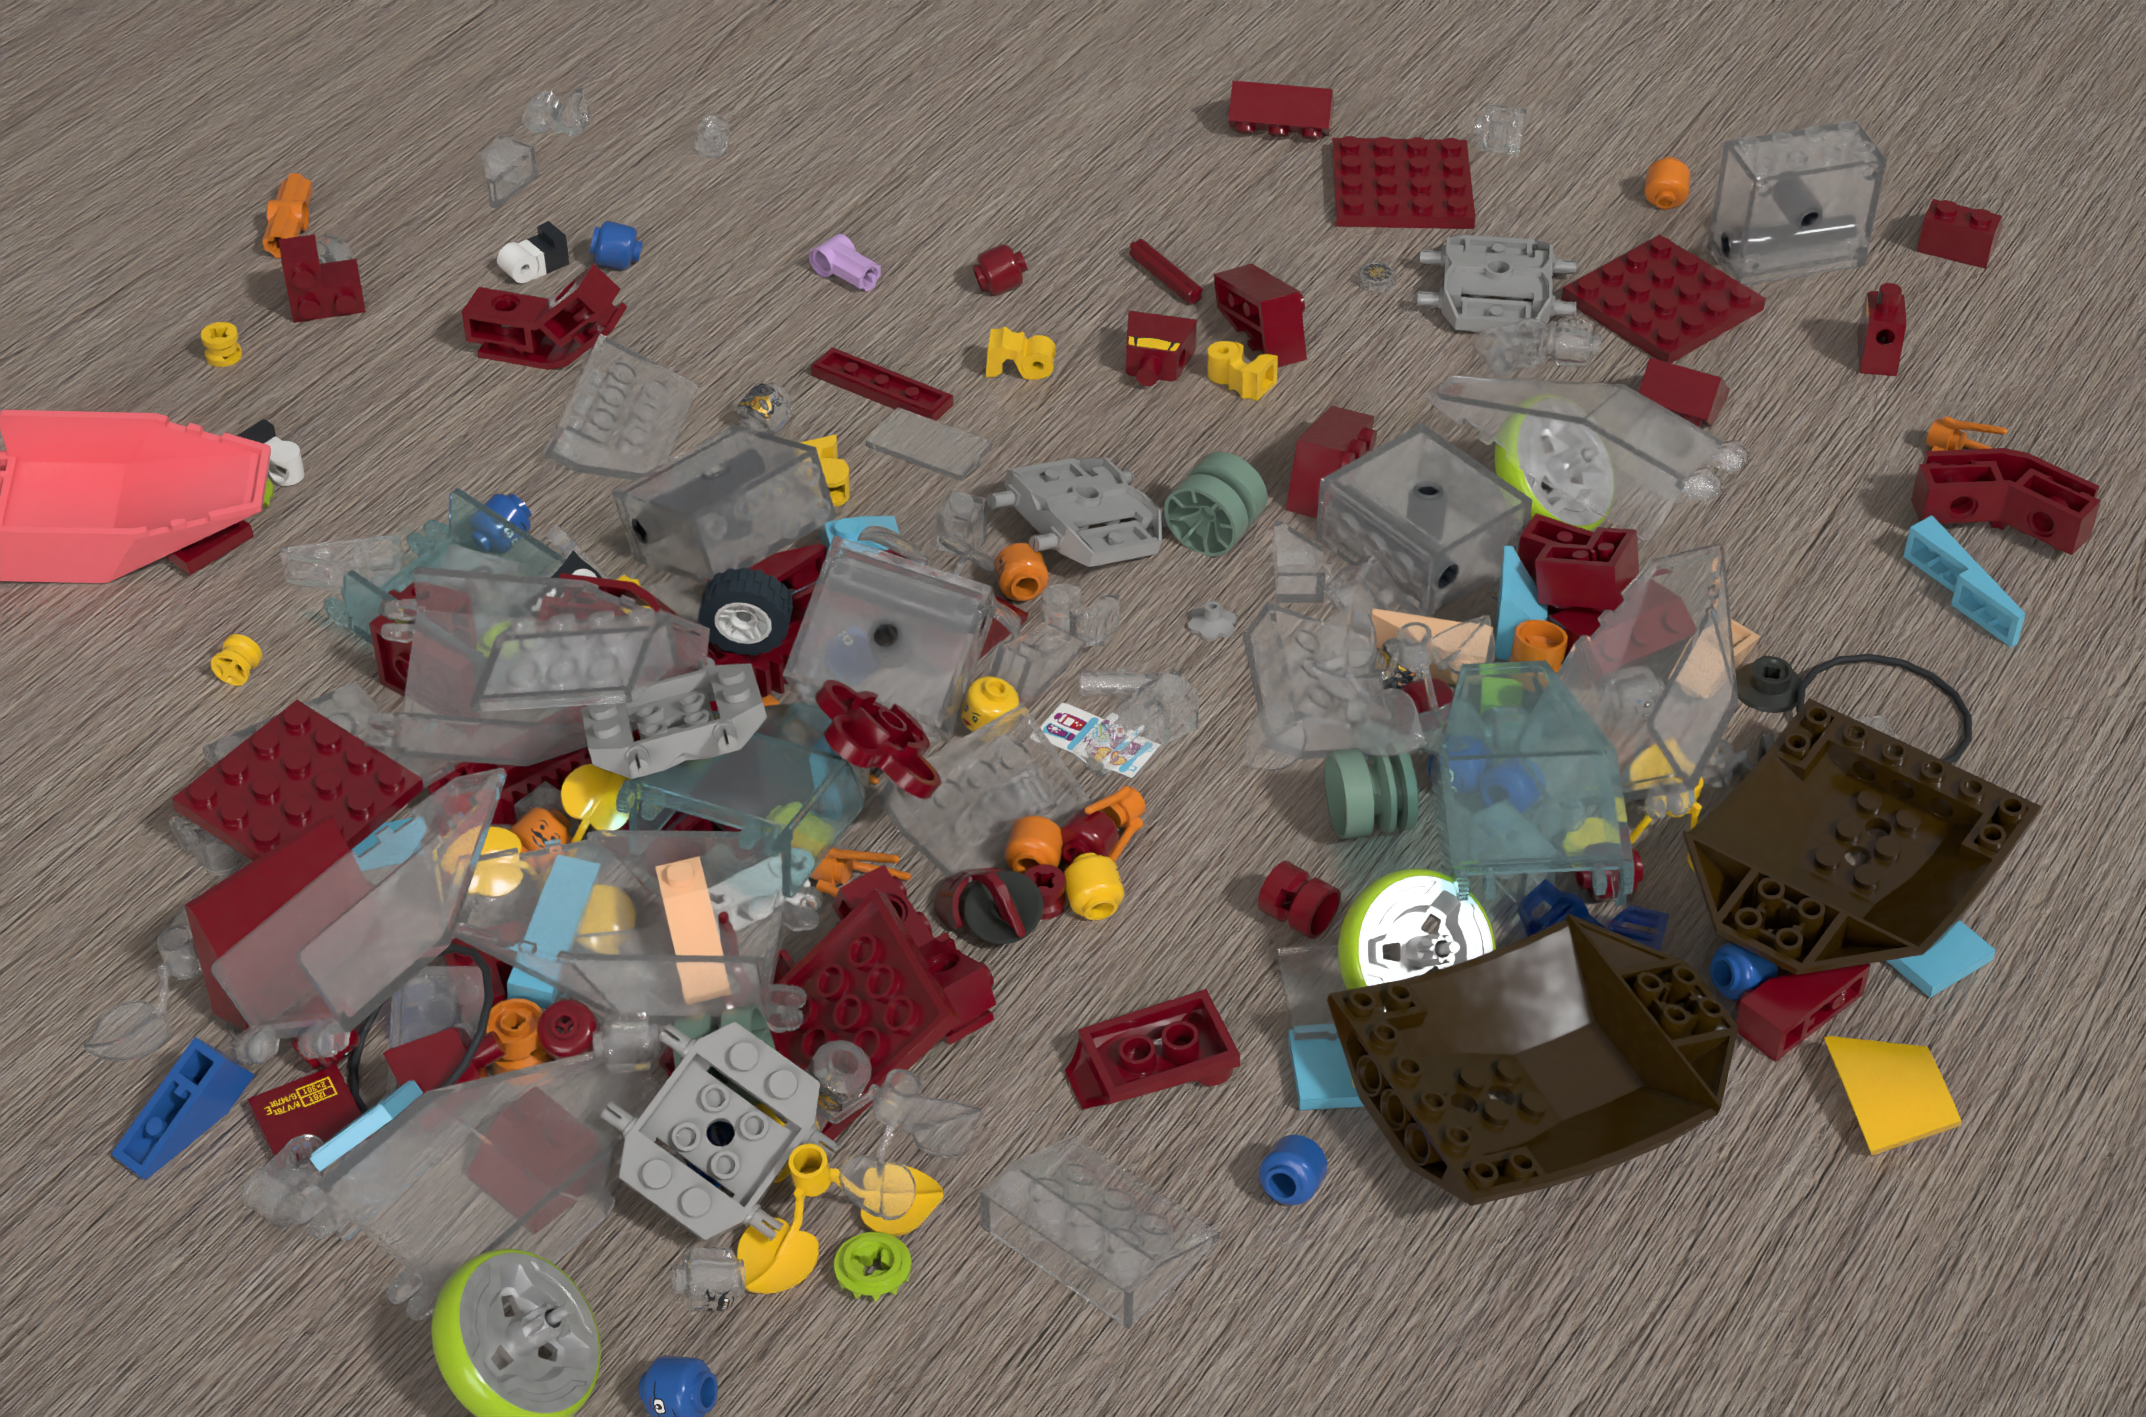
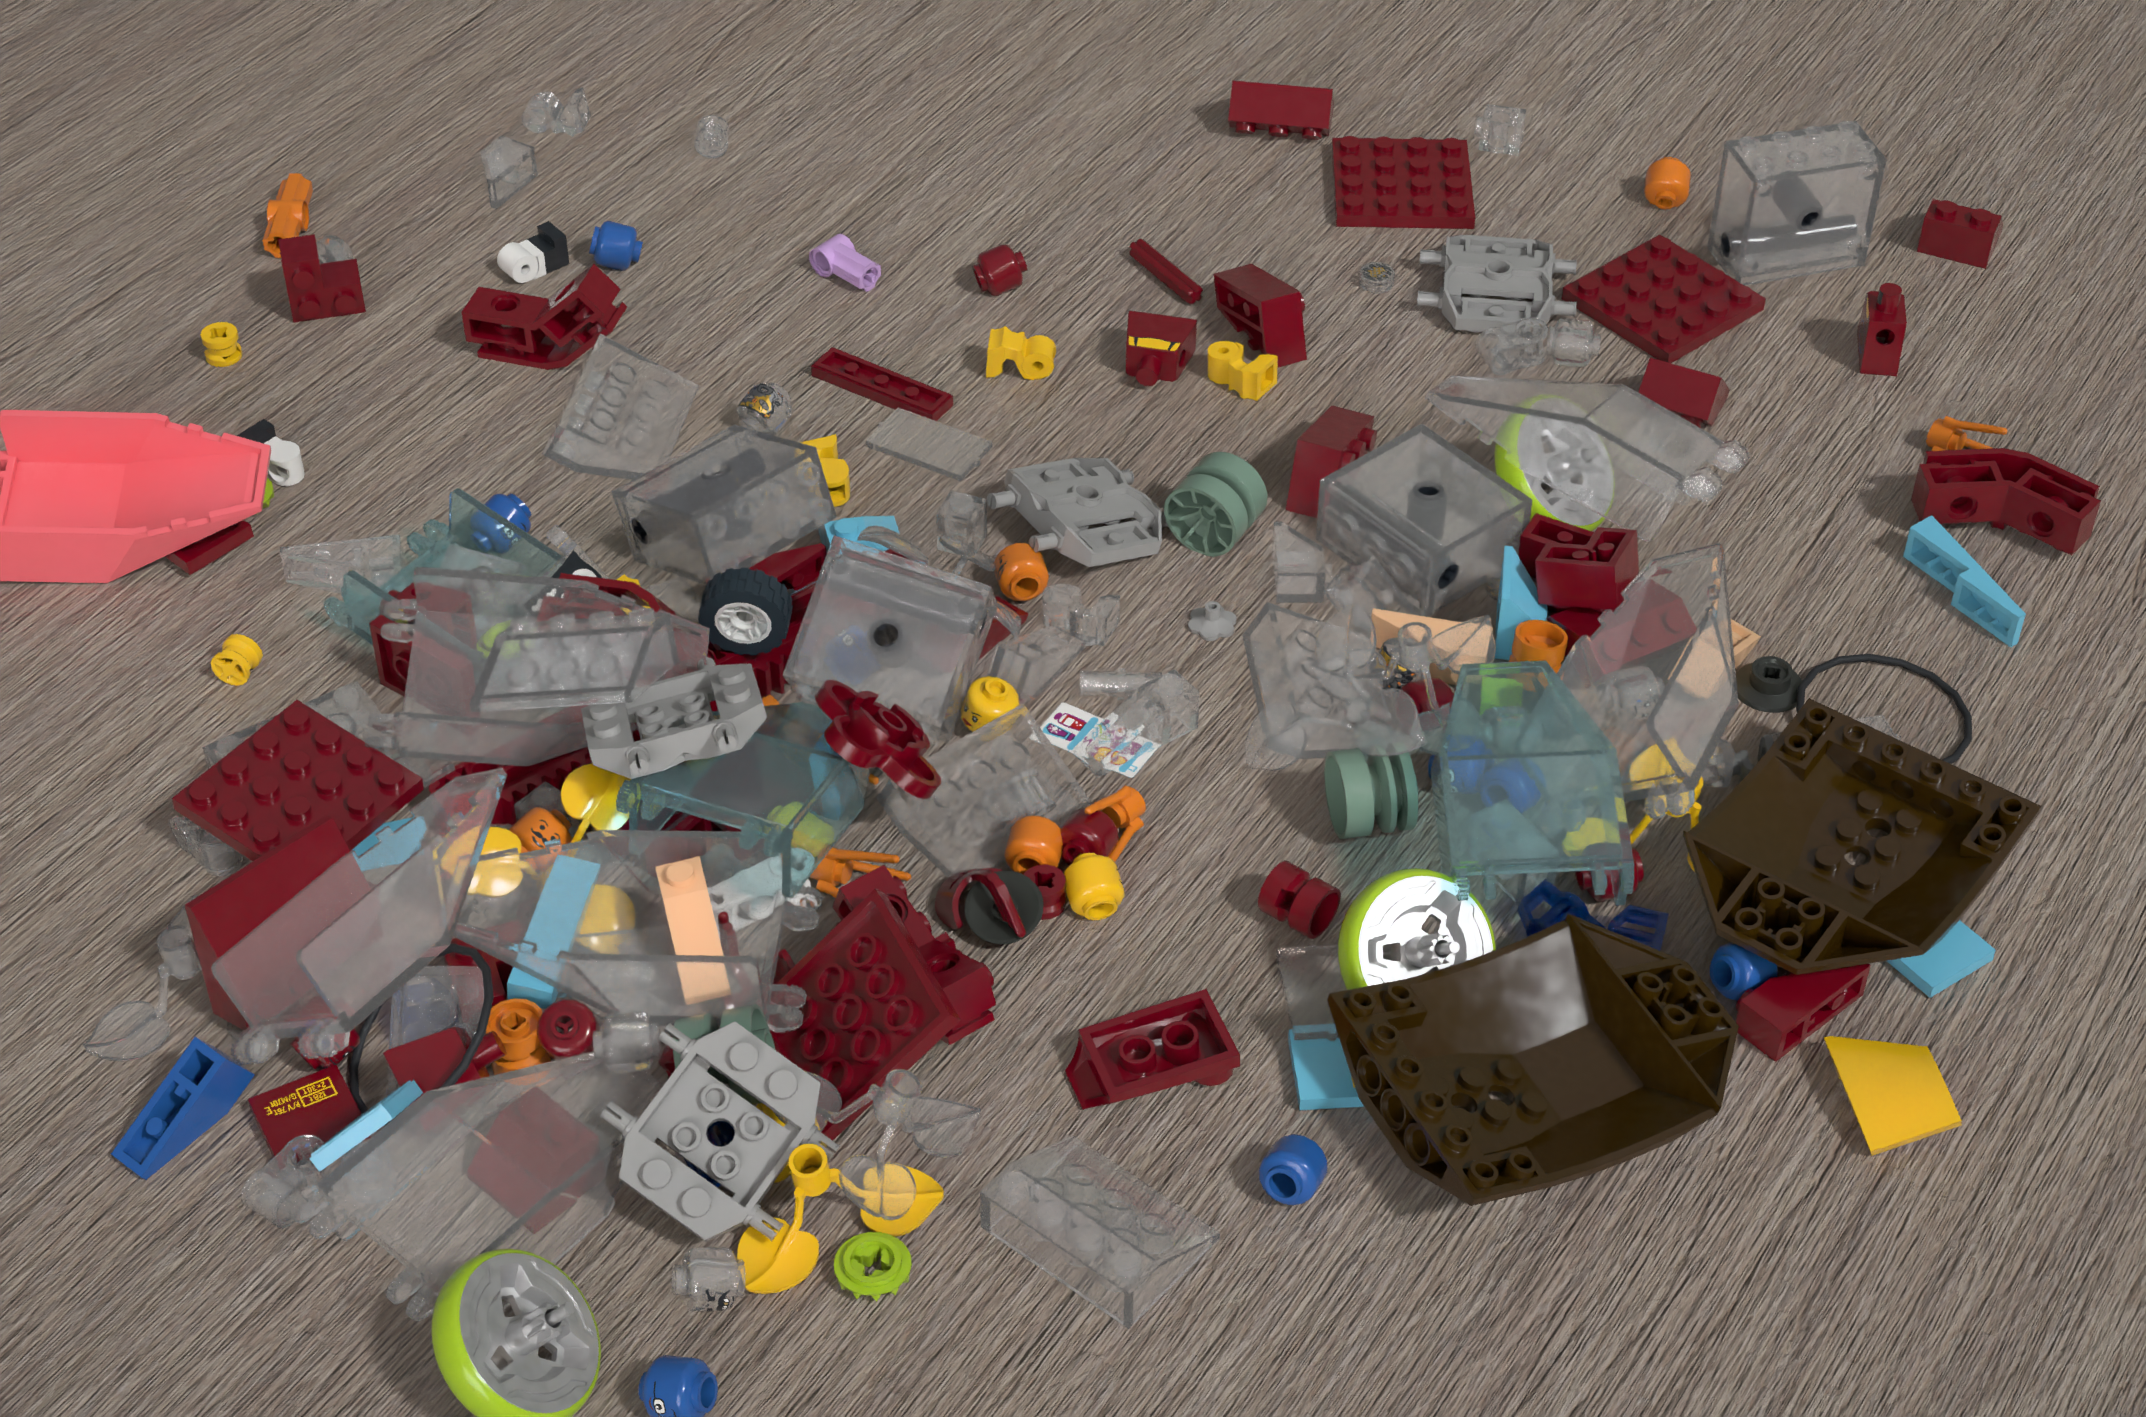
clear head [806,1040,872,1110] -> none

